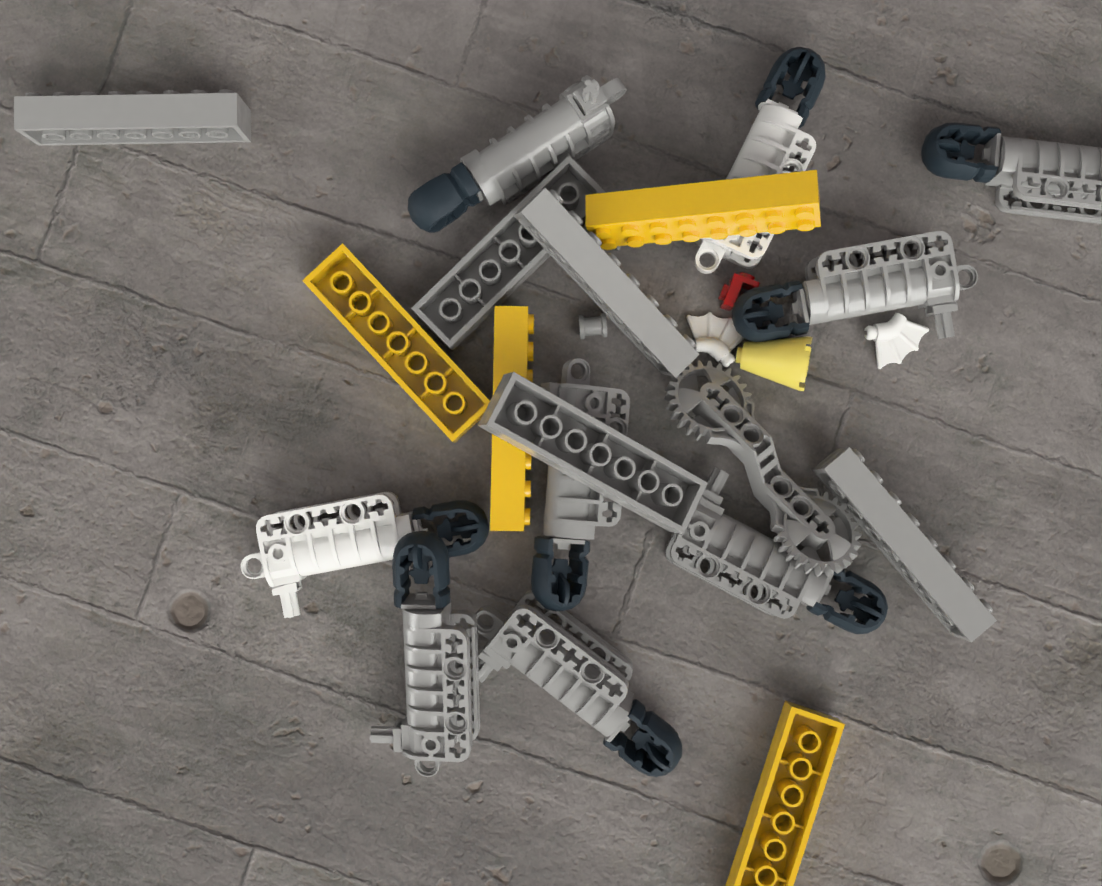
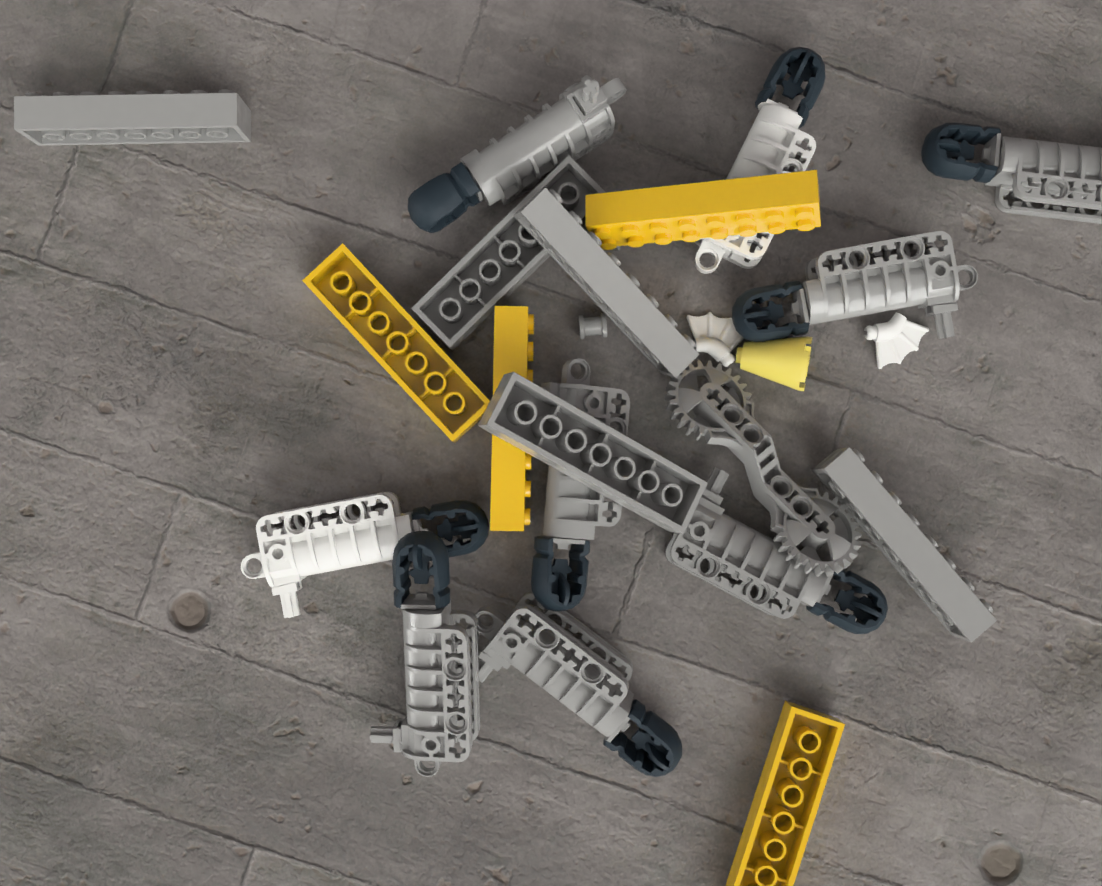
red bracket [718,272,760,312] -> none

